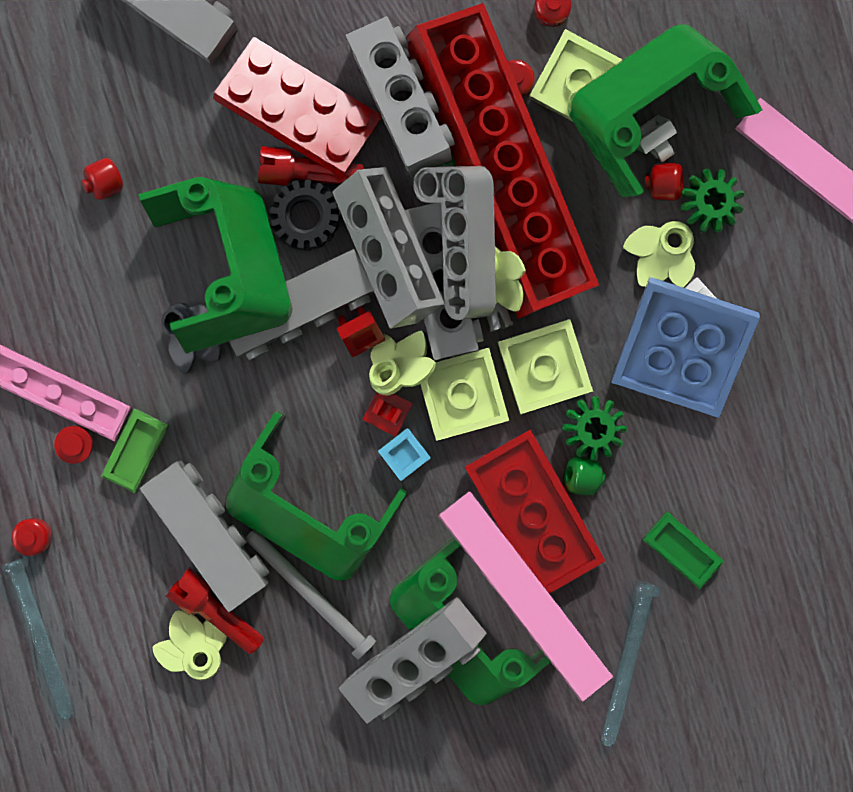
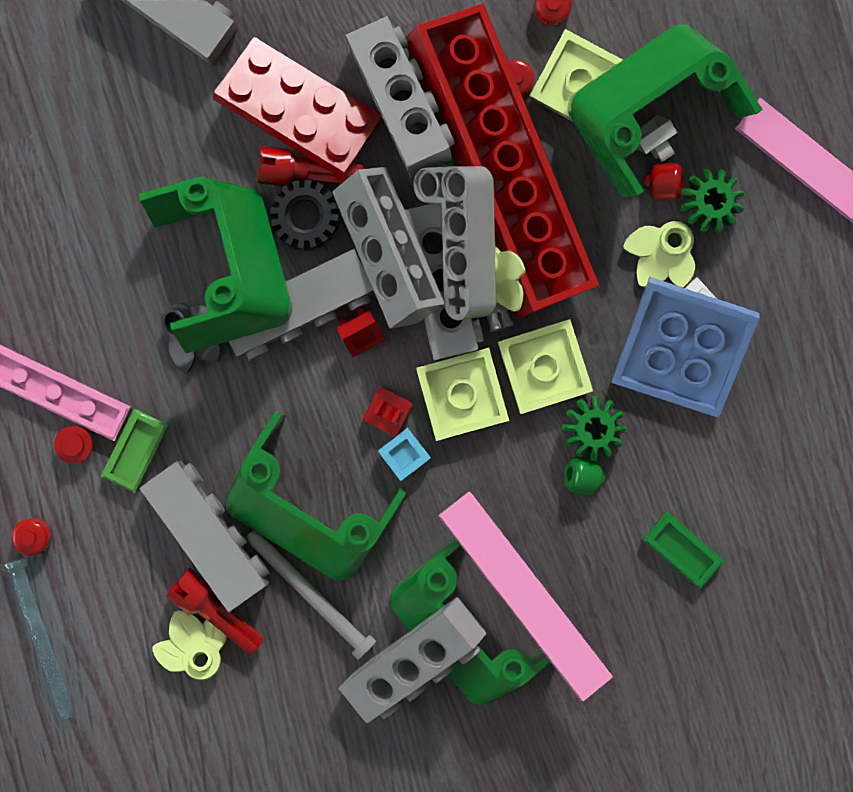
red piece [81,158,123,200] -> none
yellowish green plate [369,331,436,396] -> none
red plate [465,429,606,594] -> none
clear light blue bar [601,581,661,746] -> none

